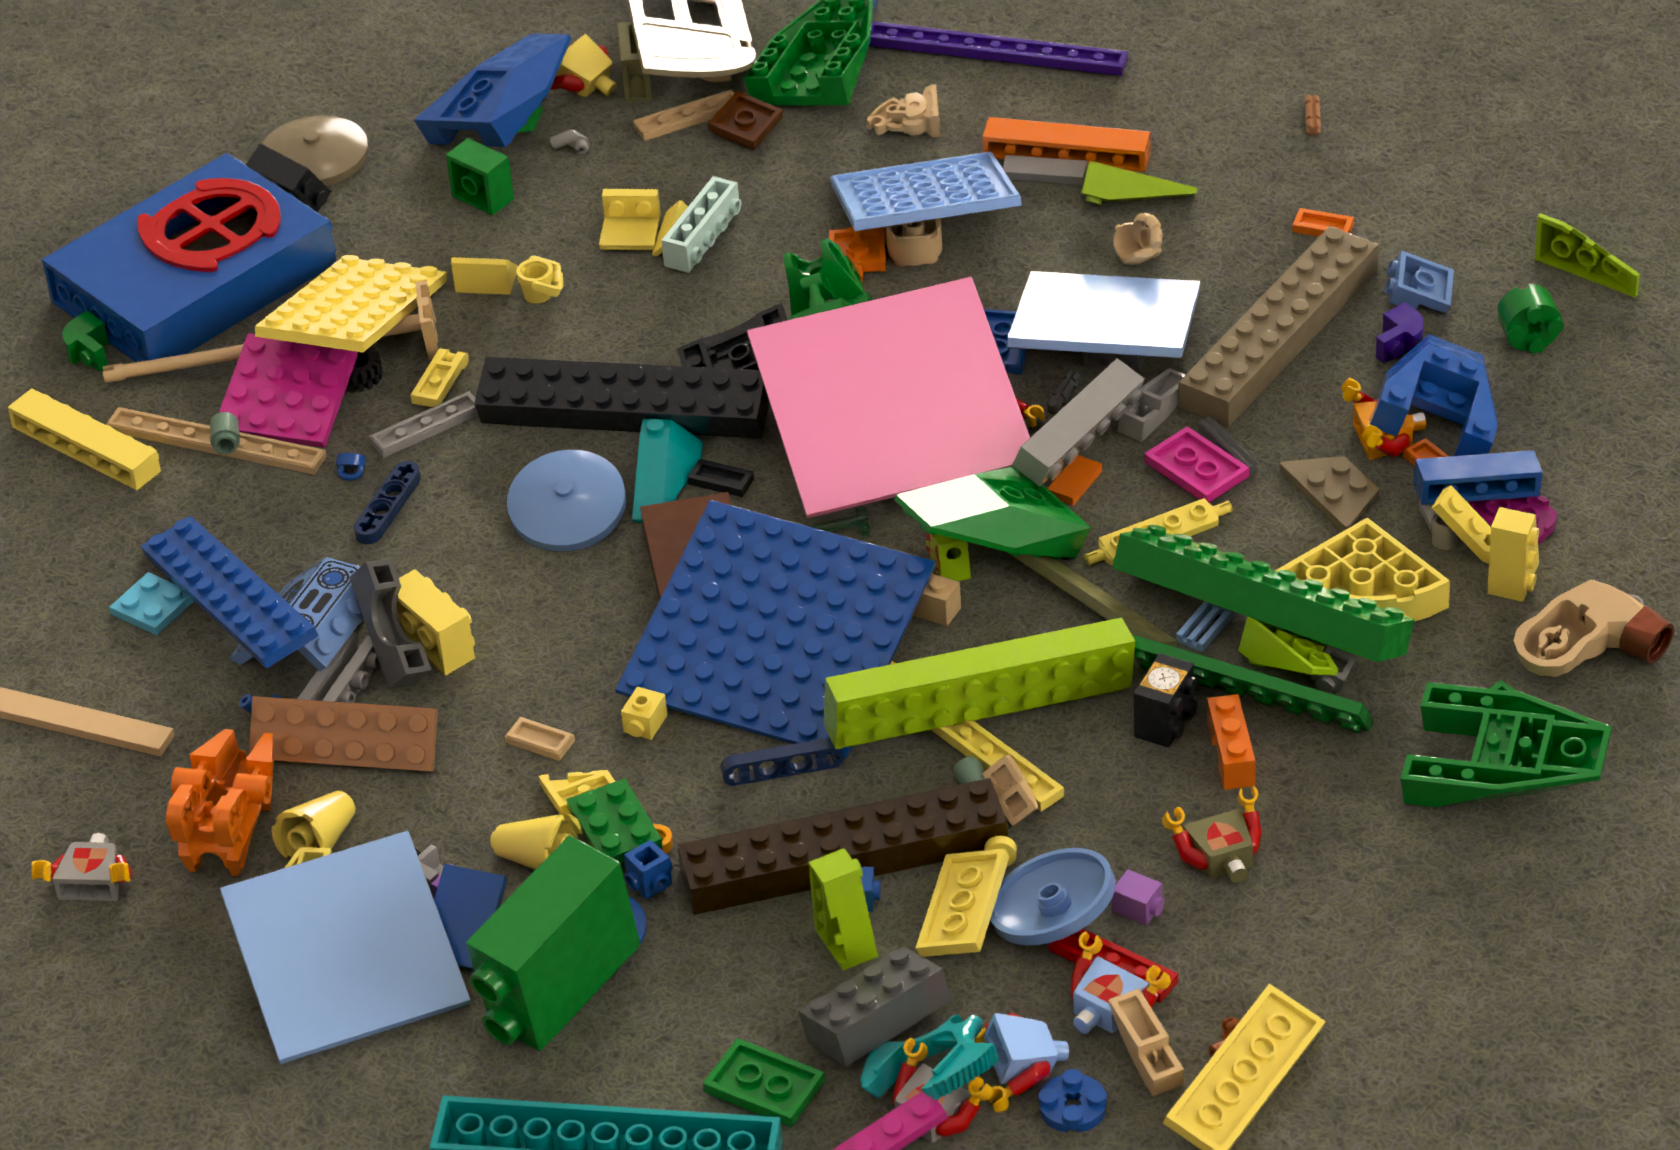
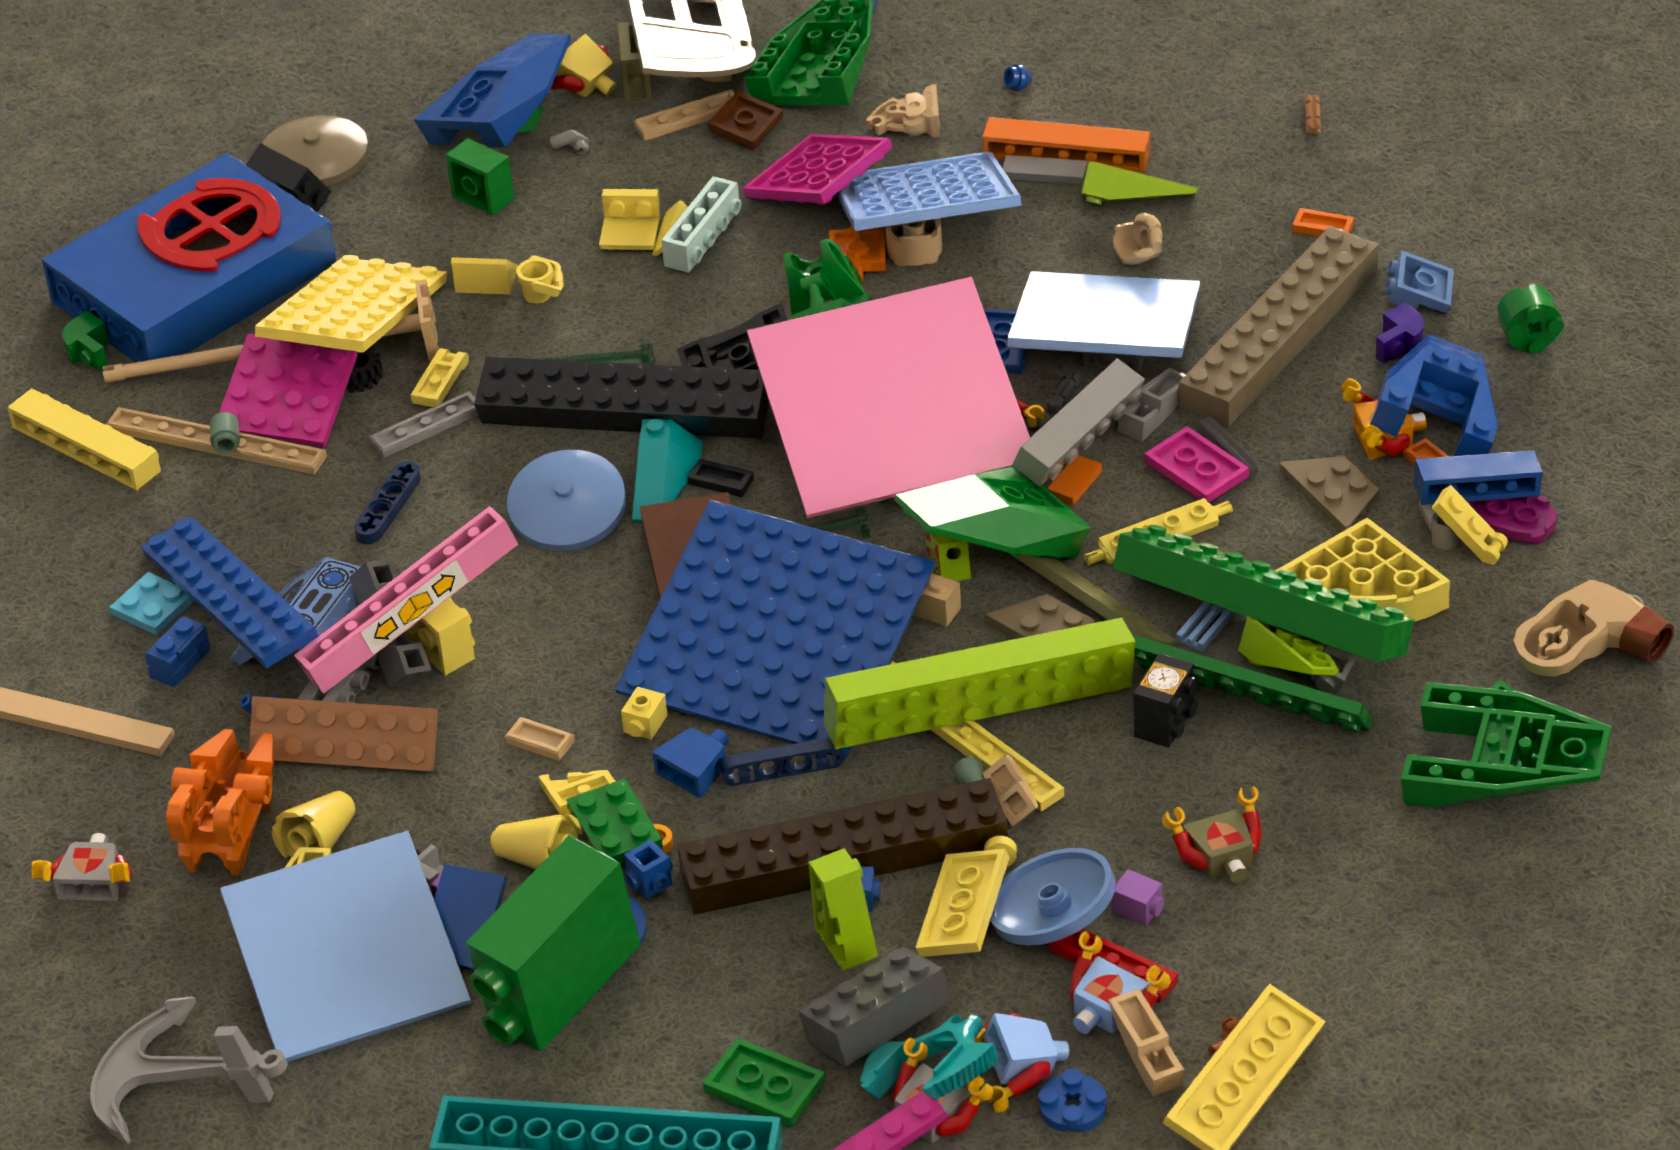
blue tile [336,453,366,481] -> none
dark purple plate [869,21,1128,76] -> none
orange arch [1207,694,1256,790] -> none
light yellow wedge [1487,507,1539,602] -> none
lime wedge [1535,213,1640,297] -> none
none -> light grey piece [90,996,288,1144]
none -> blue brick [145,616,211,687]
none -> bright pink brick [294,506,518,694]
none -> clear green piece [539,343,656,365]
none -> blue torso [652,728,729,798]
none -> dark pink plate [742,134,893,205]
none -> dark tan wing [986,594,1095,639]
none -> blue plate [1003,64,1032,91]

